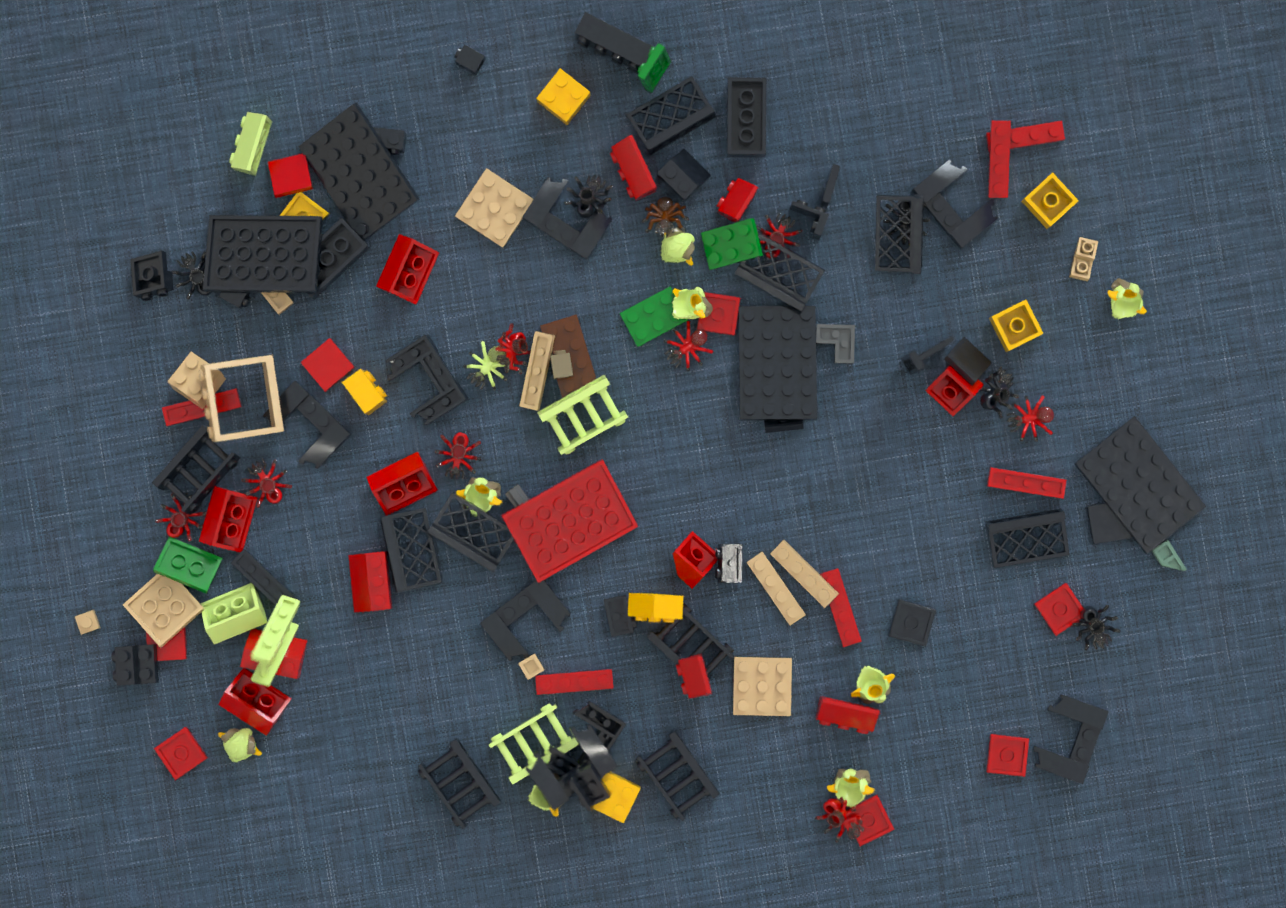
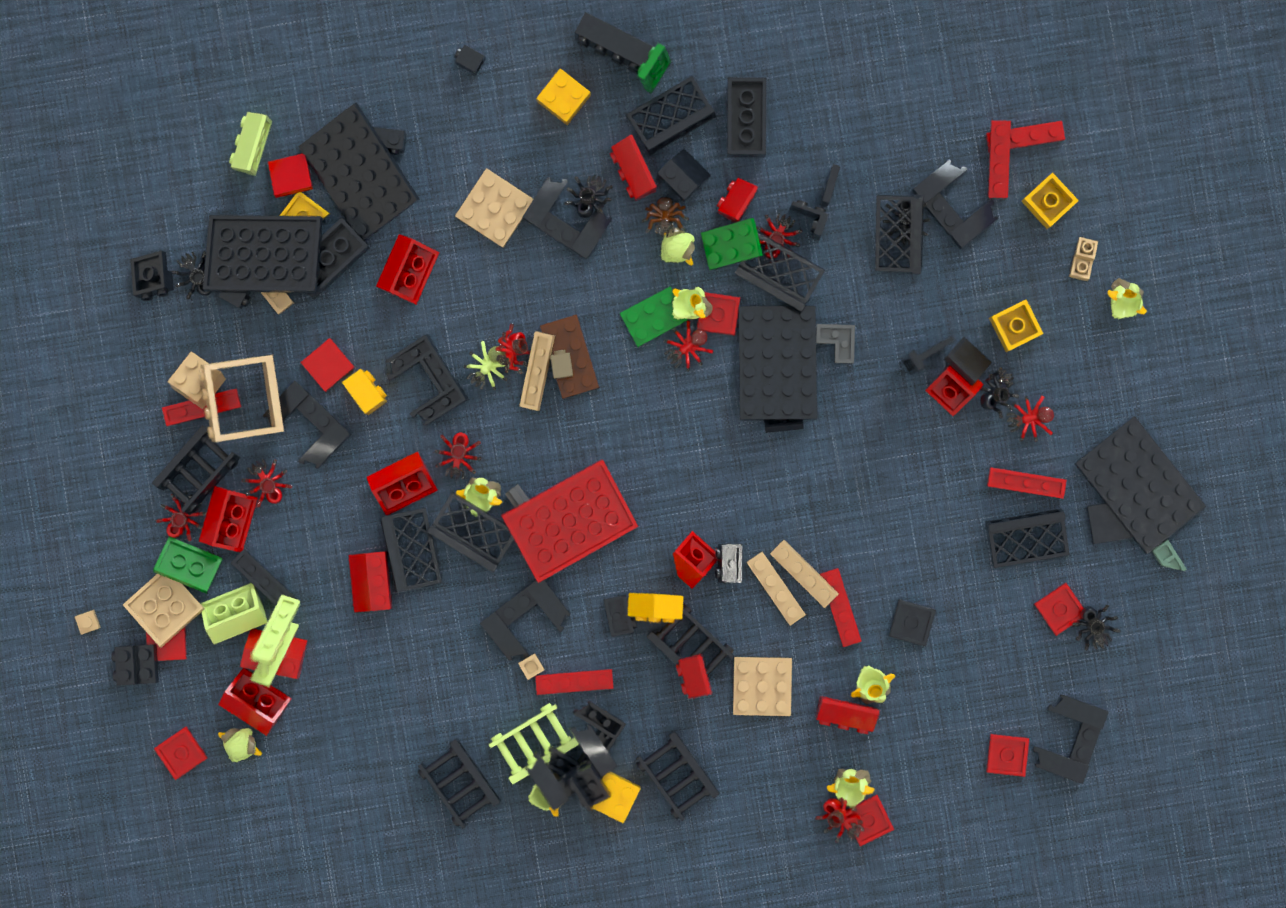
yellowish green fence [537,375,628,455] -> none

